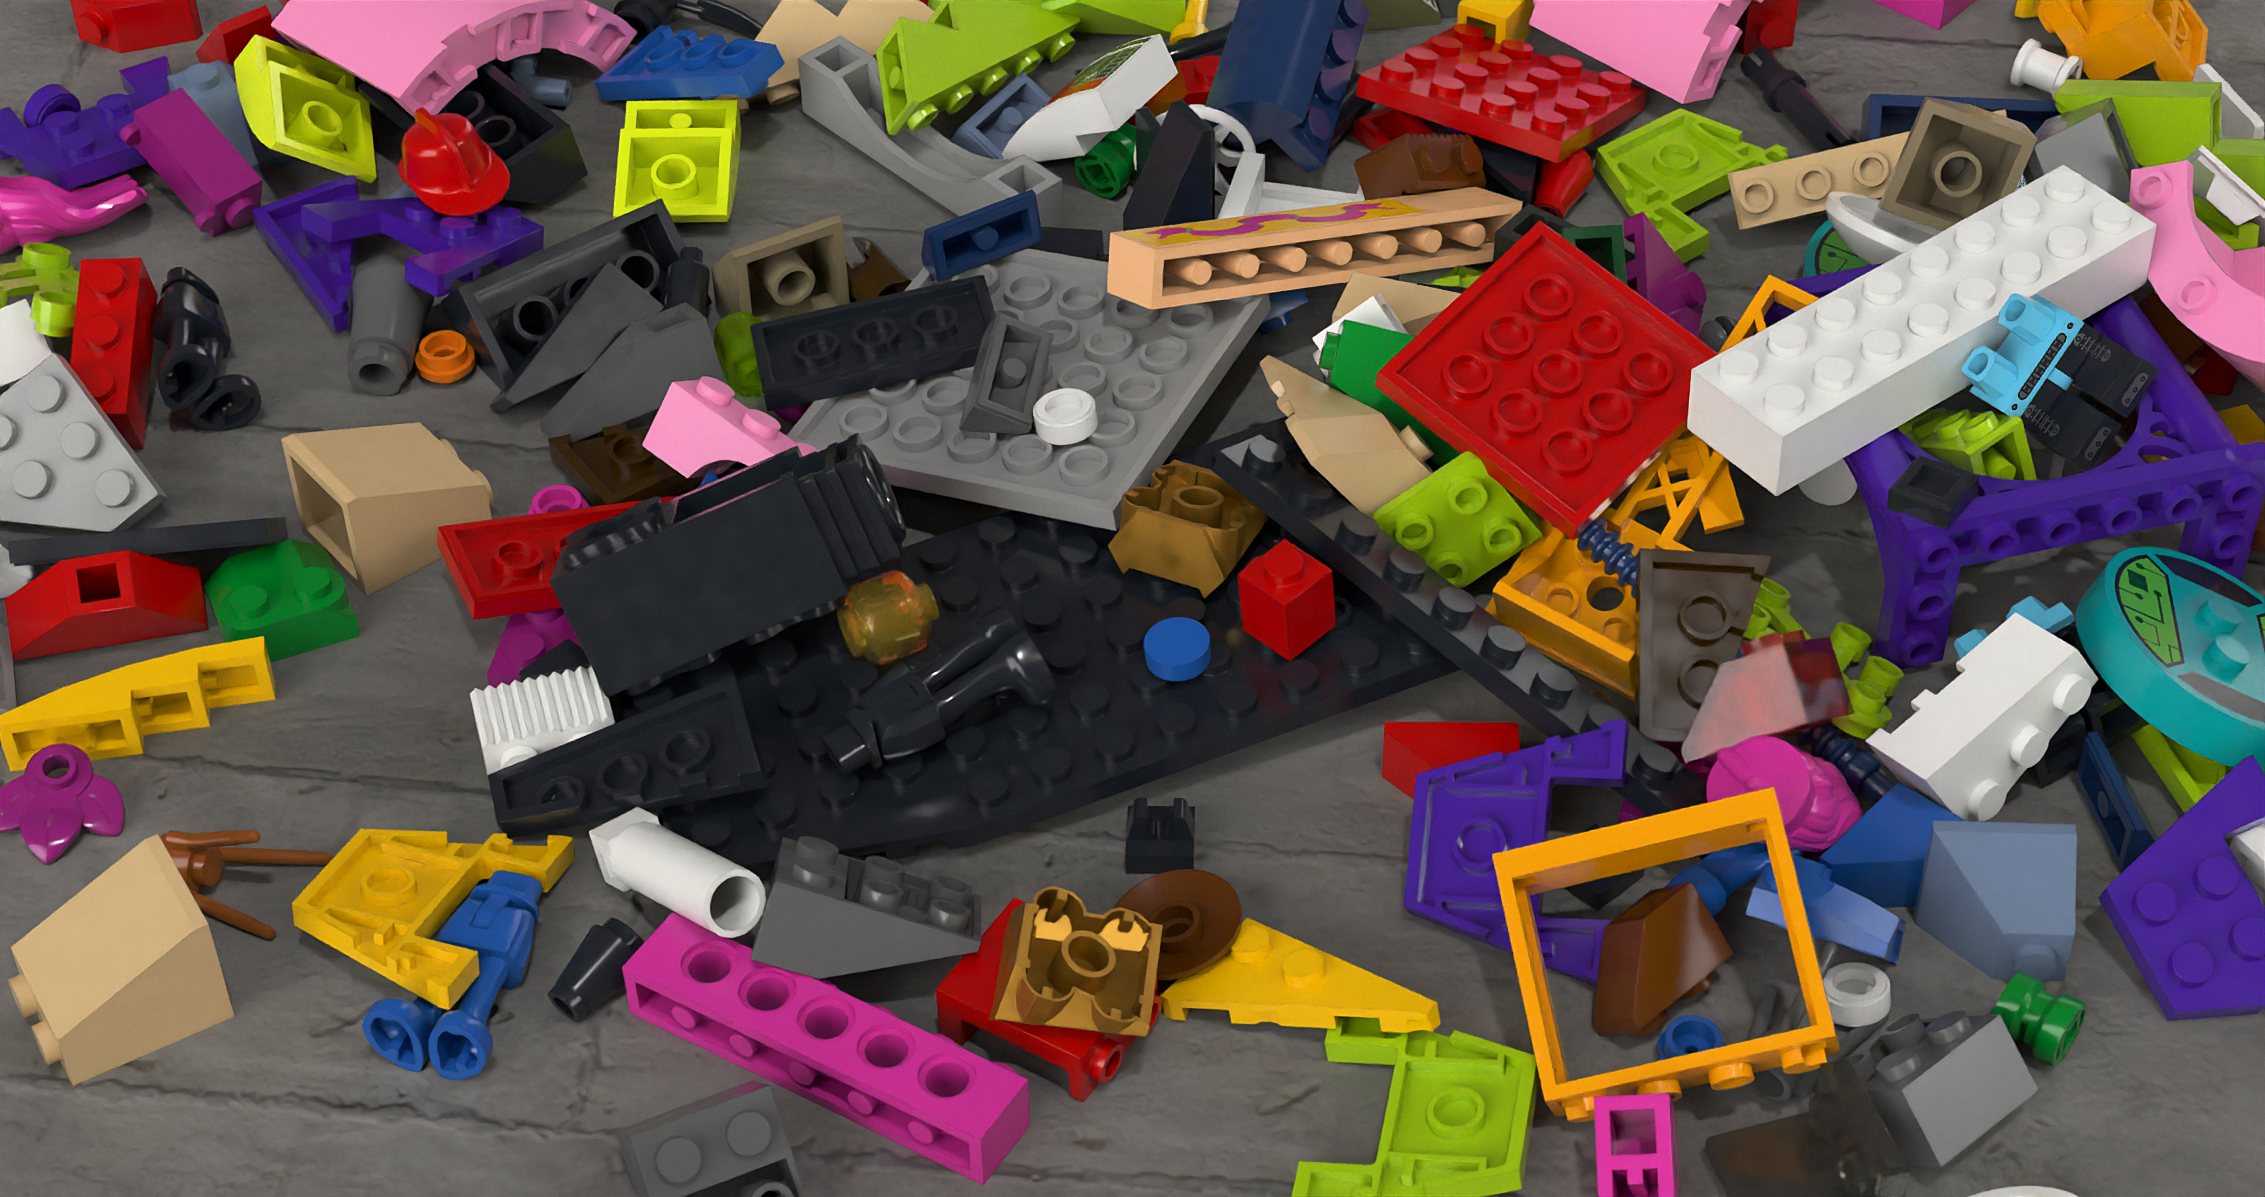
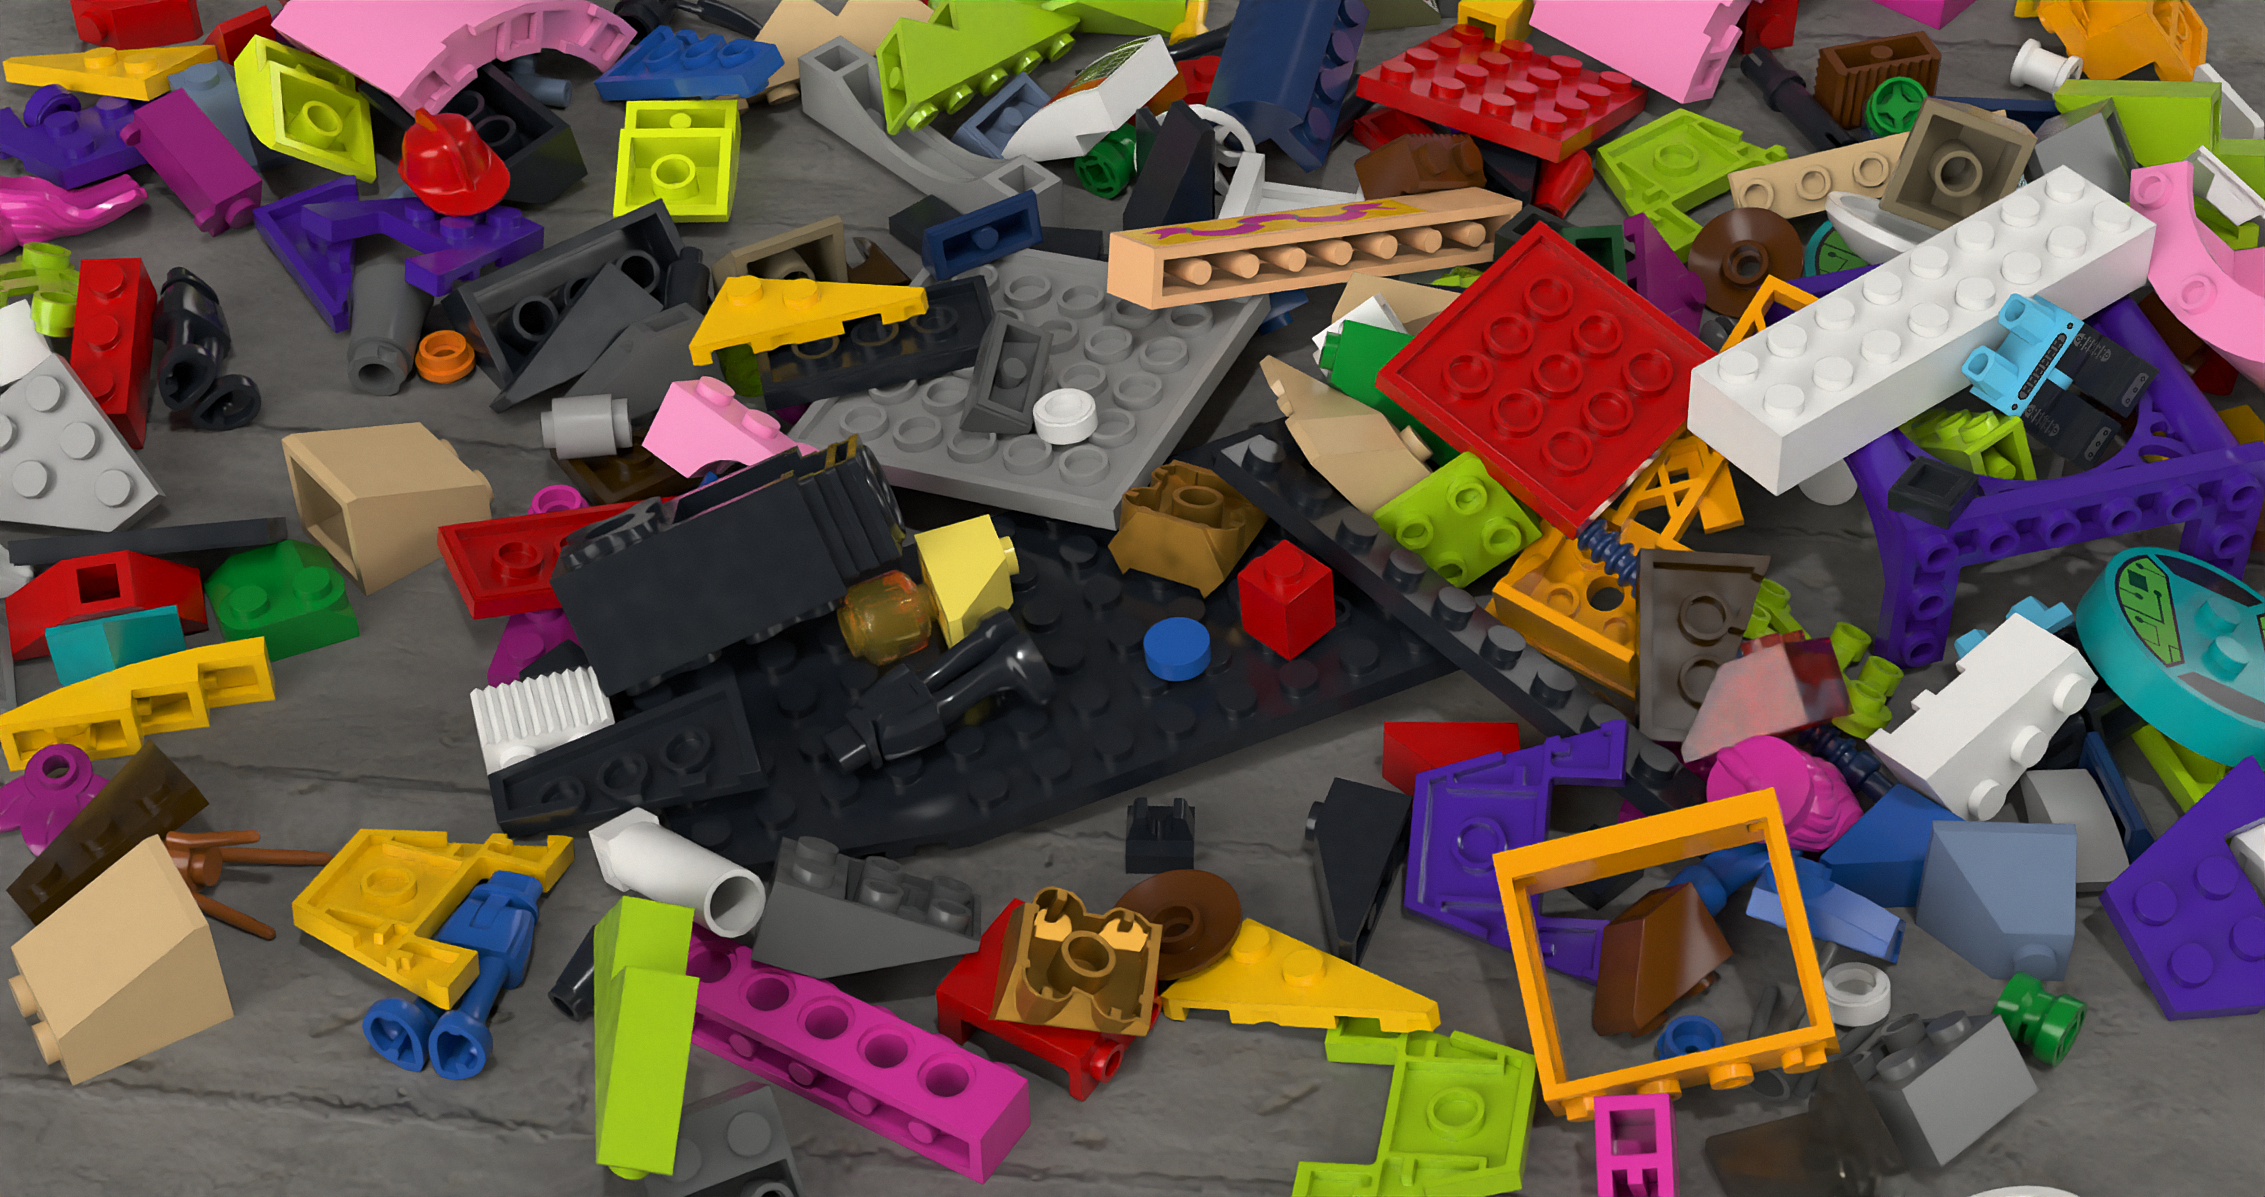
none -> yellow wing [2,45,218,101]
none -> dark brown wing [6,740,210,926]
none -> teal slope [45,605,188,686]
none -> light grey brick [541,393,632,460]
none -> lime slope [594,895,700,1180]
none -> yellow wing [689,275,929,366]
none -> black tile [889,194,962,255]
none -> light yellow slope [914,514,1019,649]
none -> black slope [1305,777,1413,967]
none -> reddish brown dish [1688,207,1805,319]
none -> reddish brown brick [1812,31,1942,129]
none -> green wheel [1864,76,1928,138]
none -> light grey slope [2019,769,2129,892]

